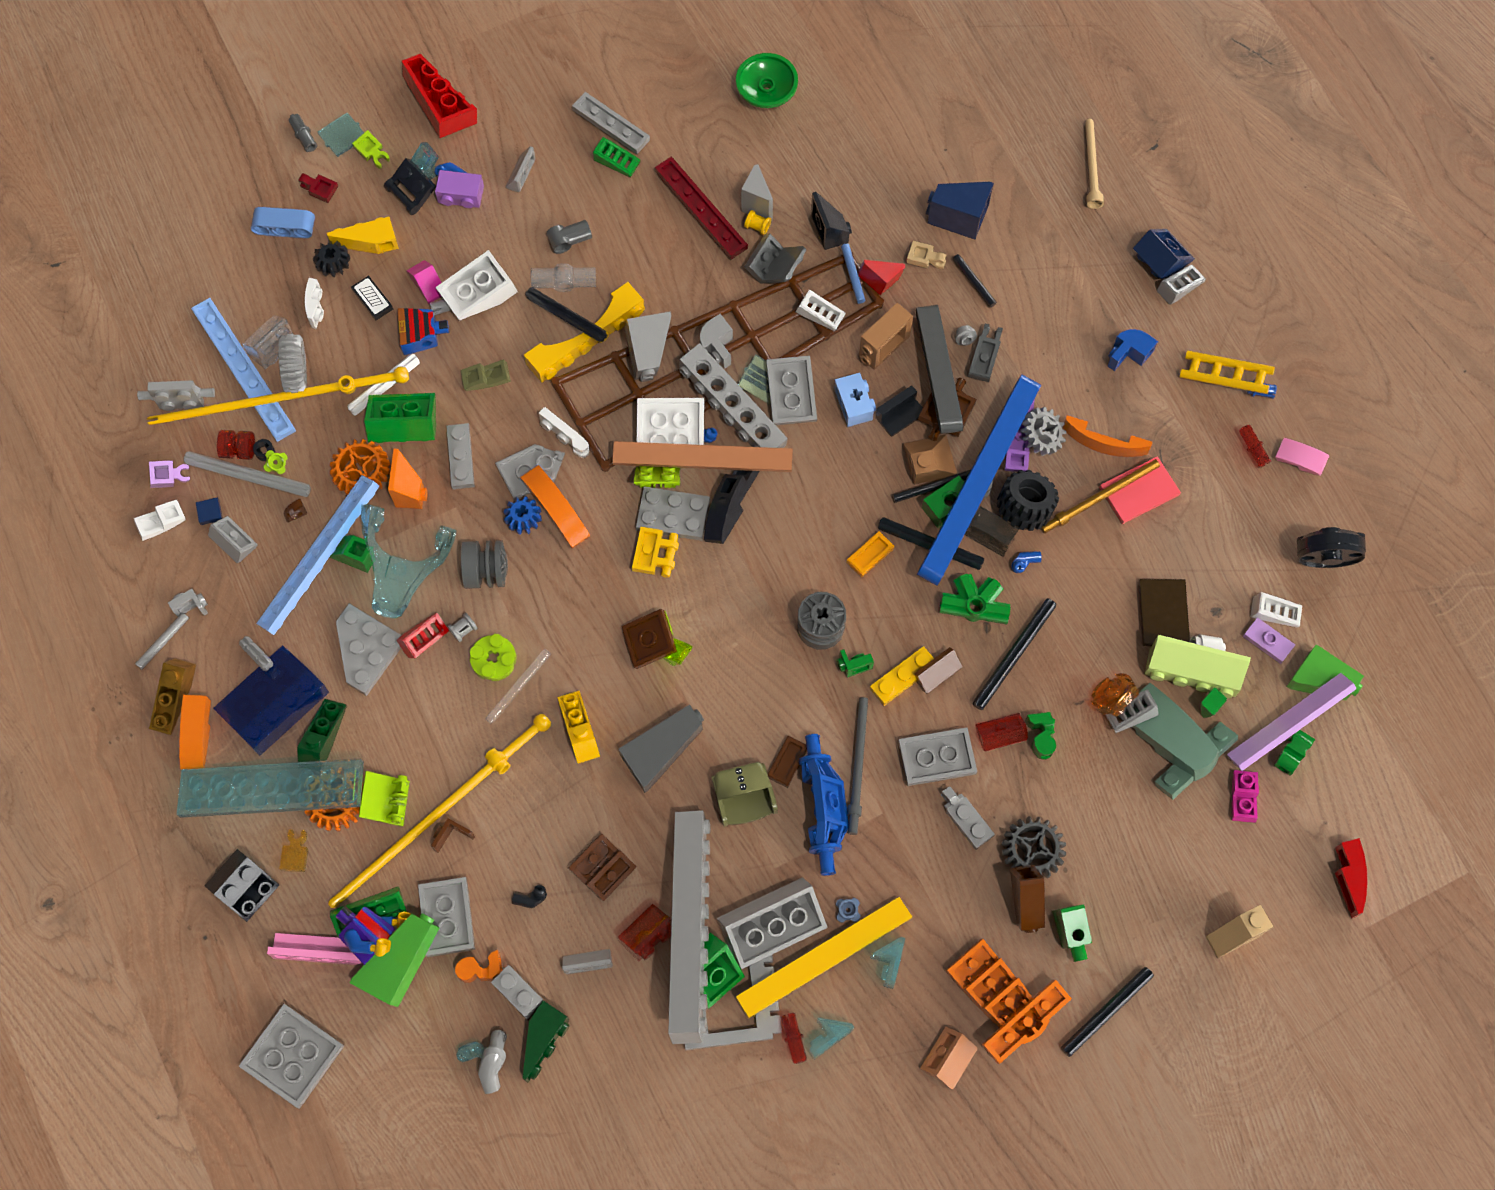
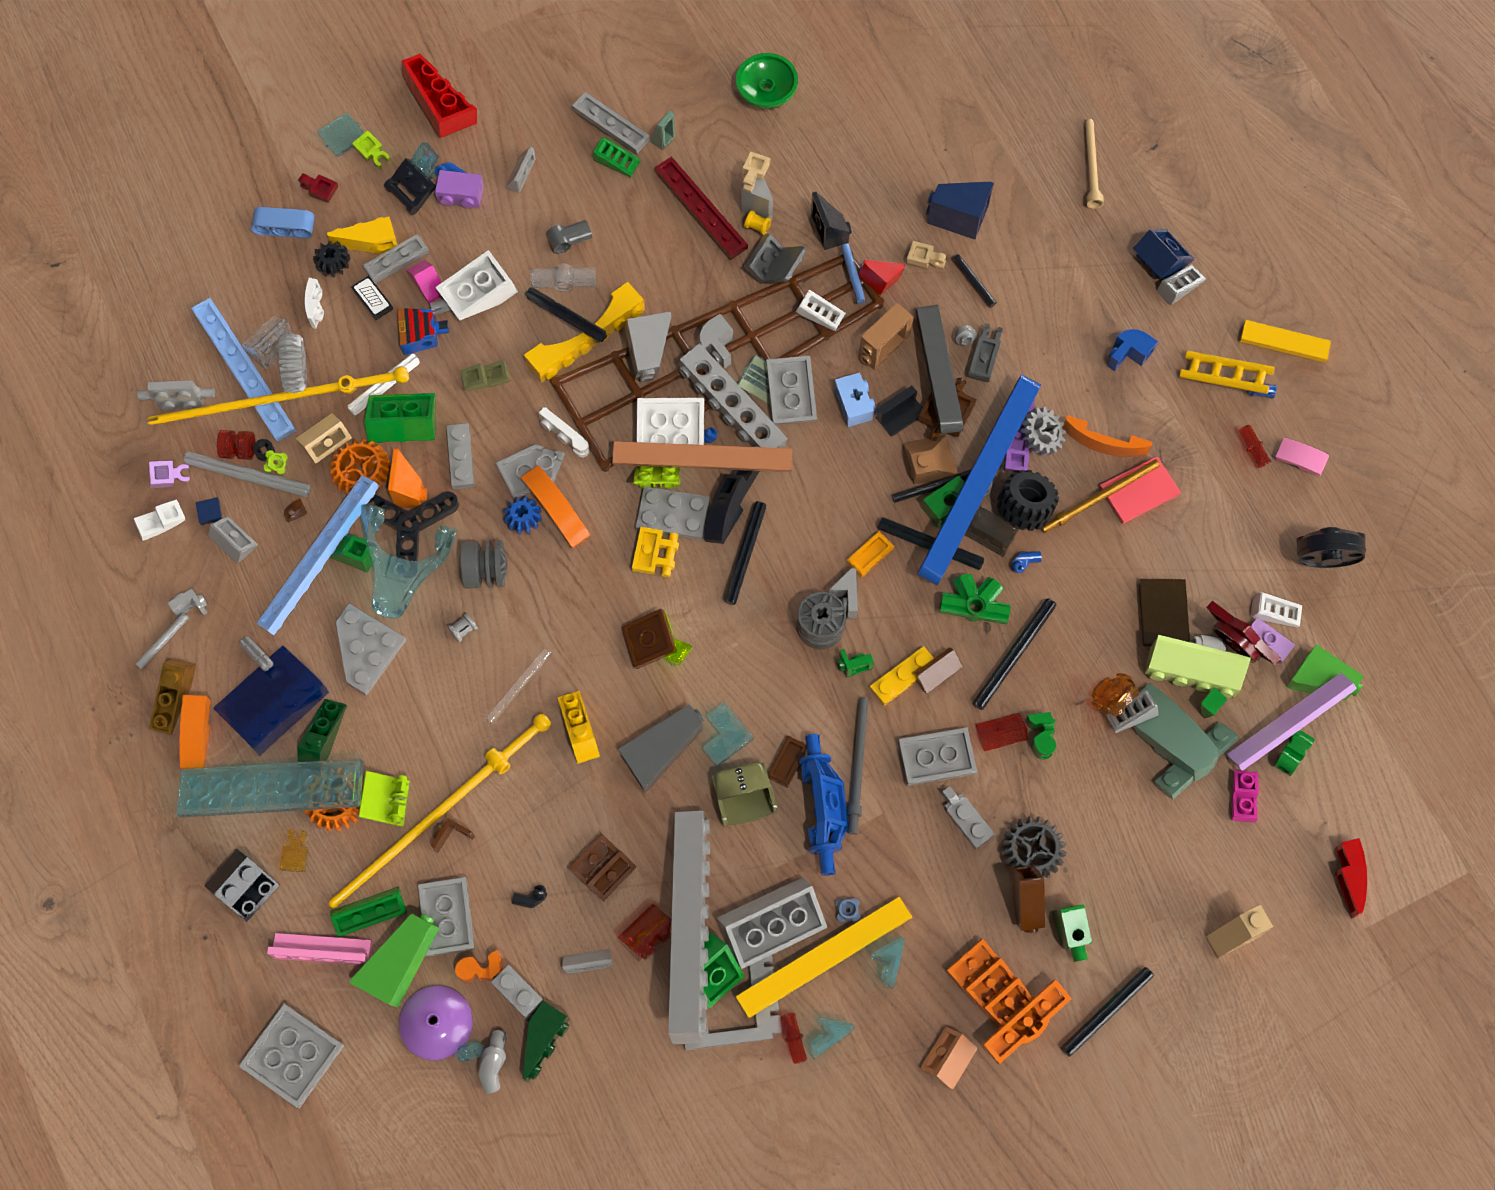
dark grey axle [288,114,318,152] -> none
torso [335,906,411,965] -> none
red slope [396,613,449,659] -> none
lime plate [470,634,517,681] -> none
none -> tan brick [296,413,352,464]
none -> light grey tile [362,234,429,284]
none -> black piece [363,491,459,578]
none -> medium lavender dish [399,986,473,1061]
none -> sand green slope [651,110,675,150]
none -> clear light blue plate [702,702,754,767]
none -> black axle [724,501,766,605]
none -> tan plate [743,151,771,192]
none -> light grey slope [829,568,858,619]
none -> dark red plate [1206,601,1281,665]
none -> yellow tile [1240,320,1331,363]

